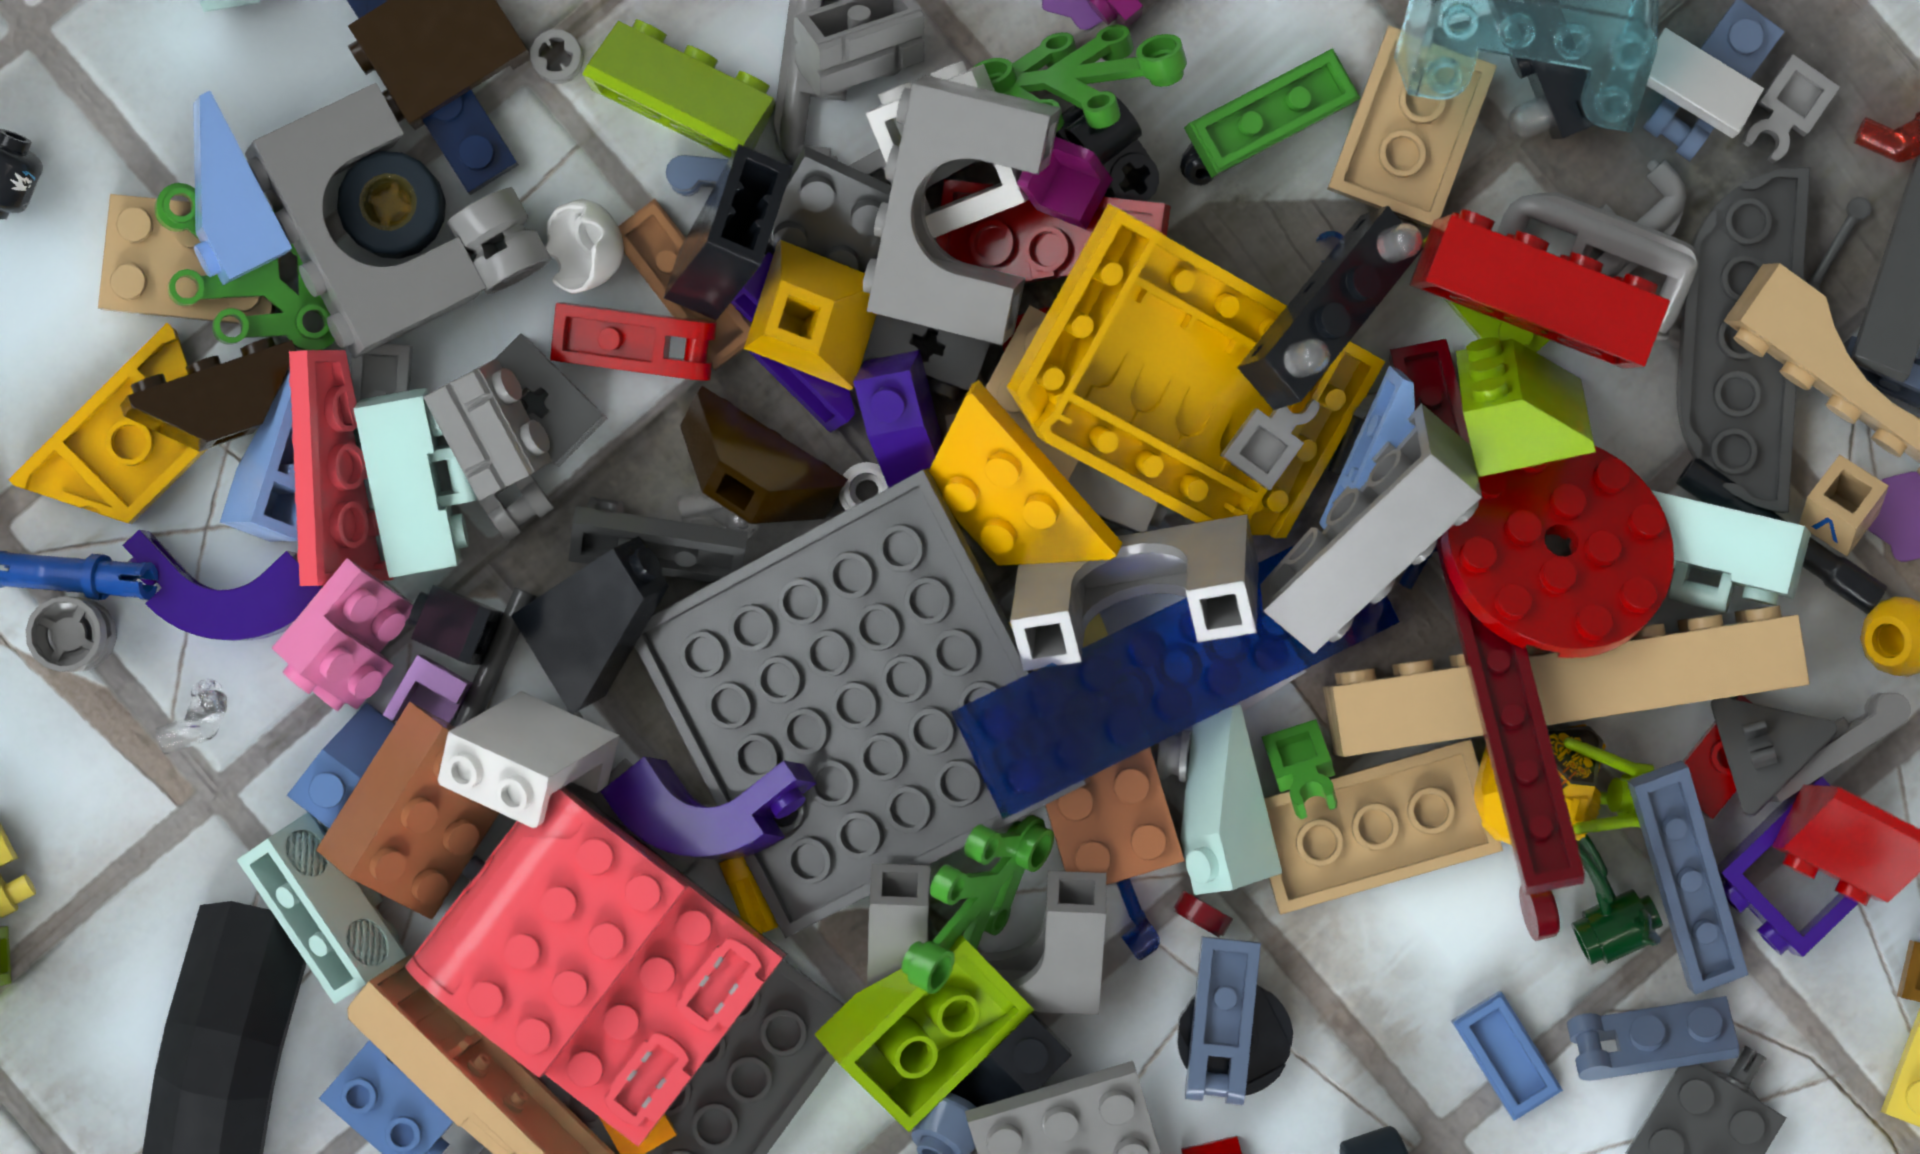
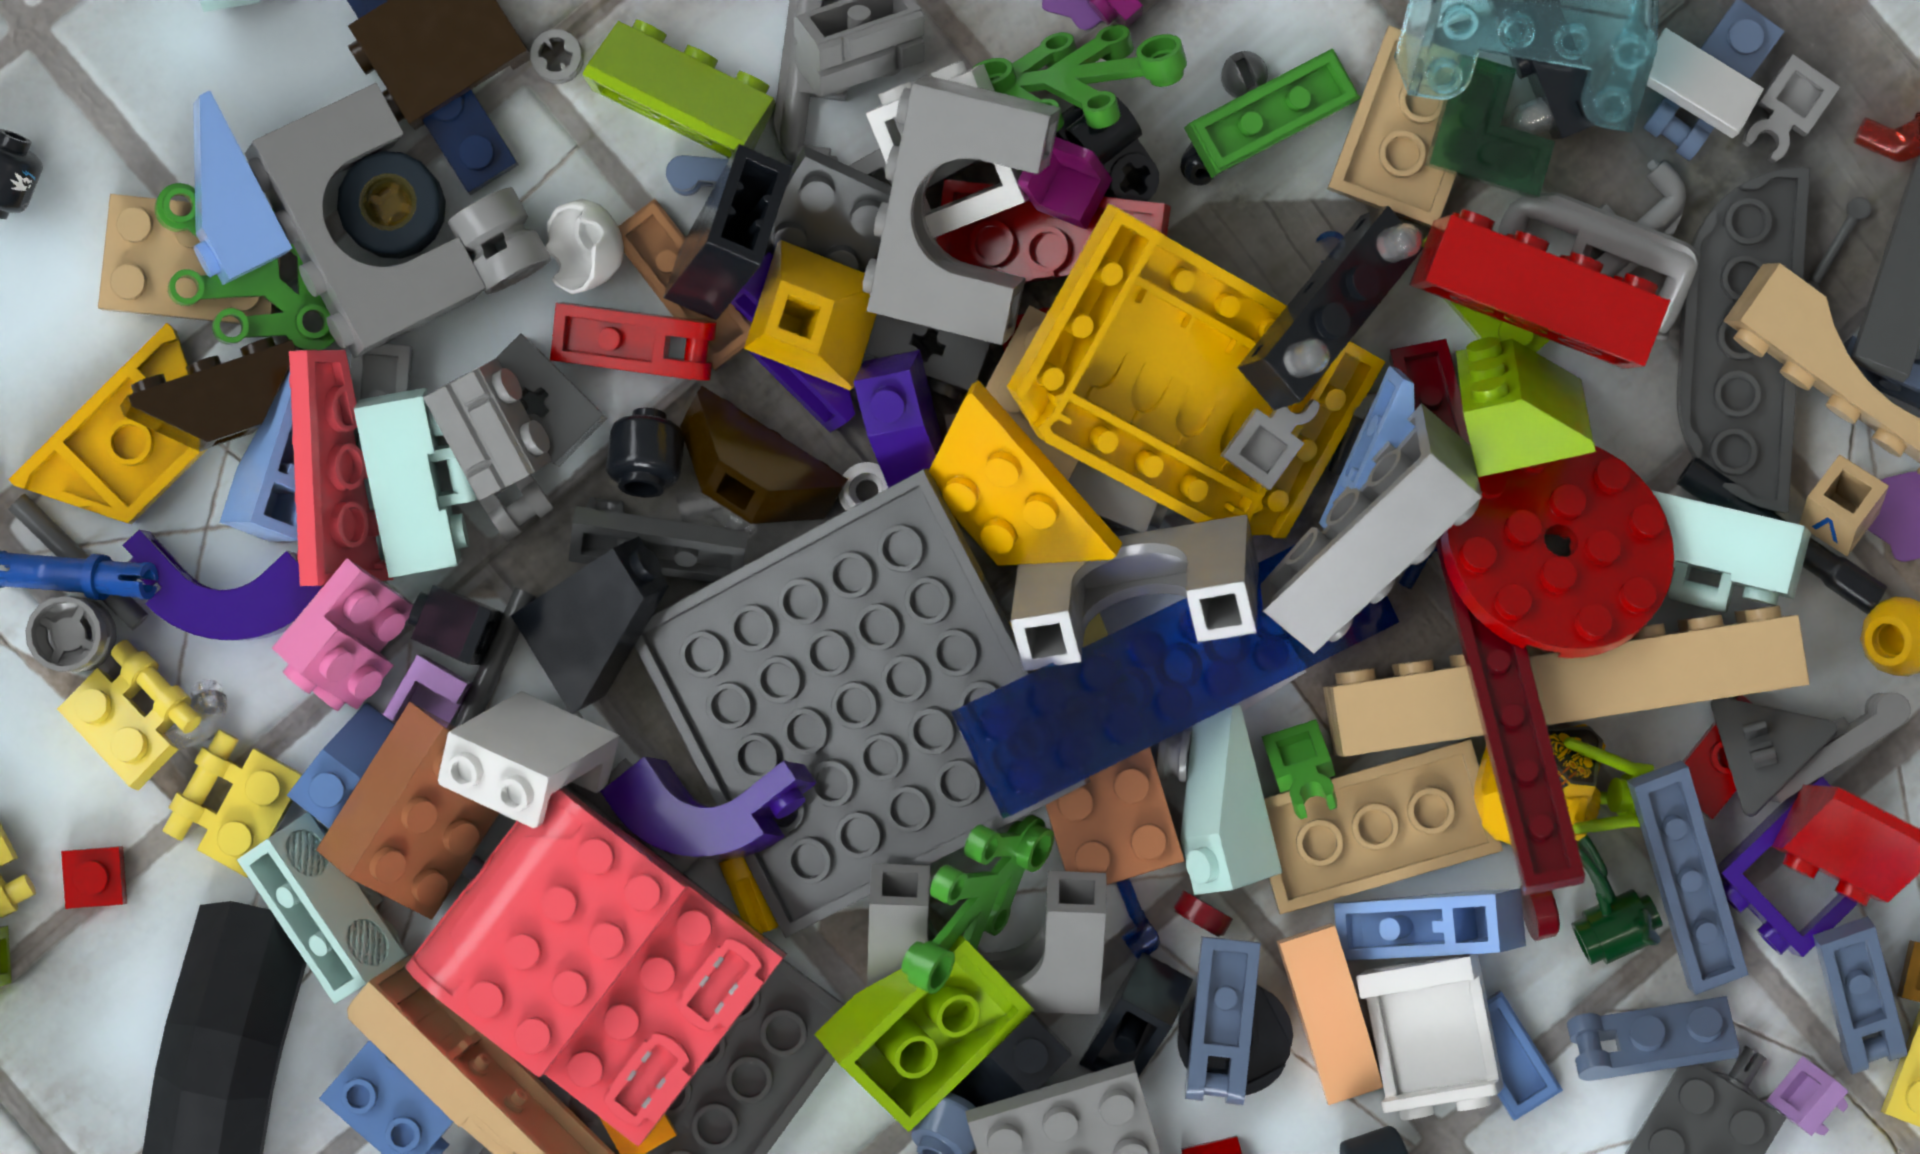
none -> dark grey bar [9,494,149,630]
none -> light yellow plate [57,640,201,791]
none -> red plate [61,846,127,909]
none -> light yellow plate [162,729,303,878]
none -> black head [606,407,685,498]
none -> black slope [1079,952,1193,1077]
none -> dark grey hinge [1221,51,1268,98]
none -> light nougat slope [1276,923,1383,1105]
none -> light blue slope [1334,888,1526,961]
none -> white panel [1356,954,1504,1120]
none -> clear green plate [1425,52,1555,198]
none -> lavender tile [1766,1056,1848,1136]
none -> sand blue plate [1813,916,1907,1075]

